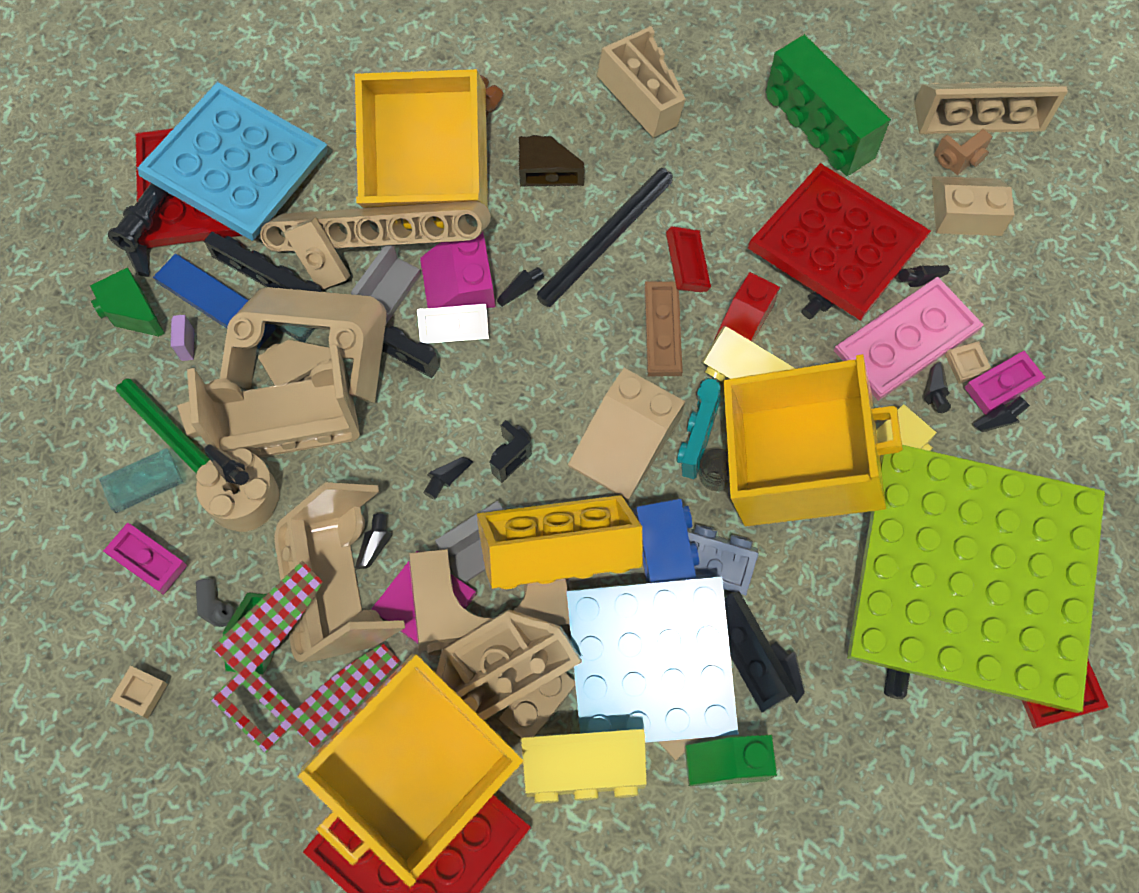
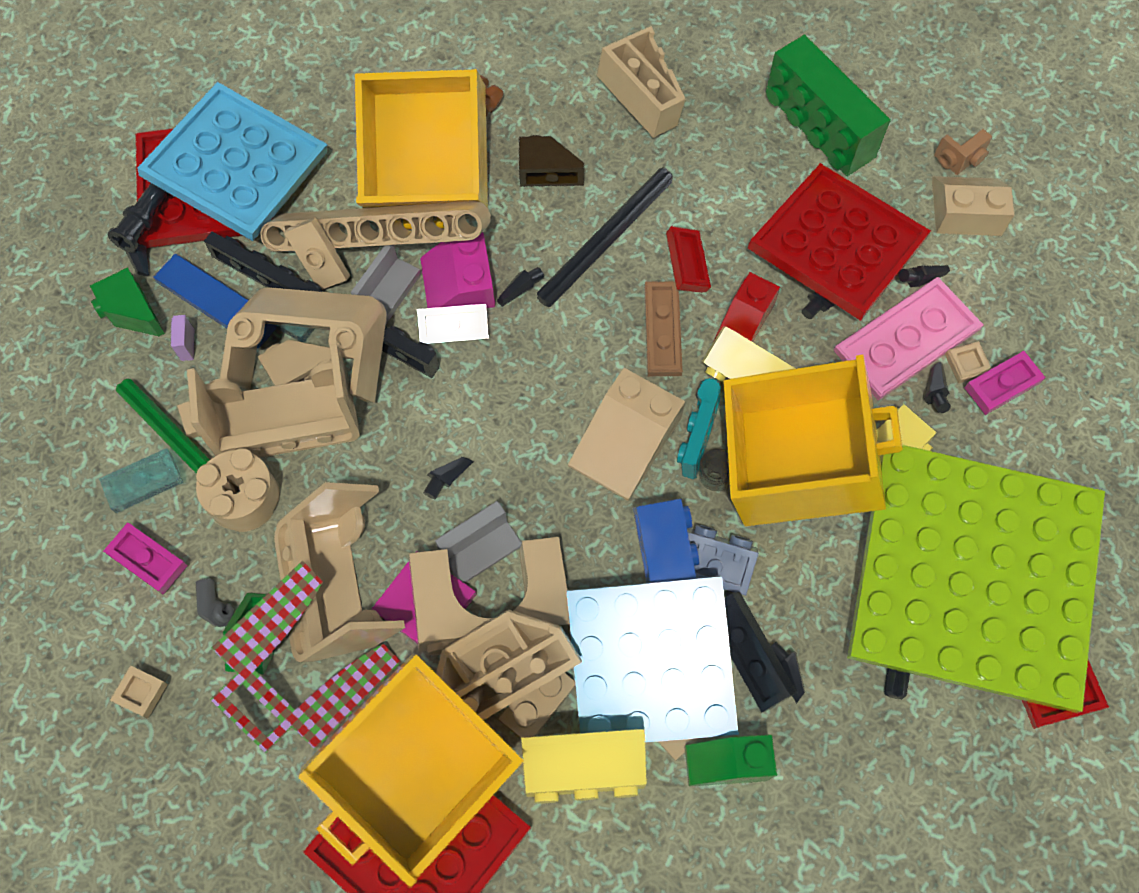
black bar [204,444,249,485] -> none
black bar [355,513,392,569] -> none
yellow slope [477,495,643,589] -> none
black bracket [489,420,532,483] -> none
tan slope [914,81,1068,134] -> none
black bar [973,396,1030,432] -> none

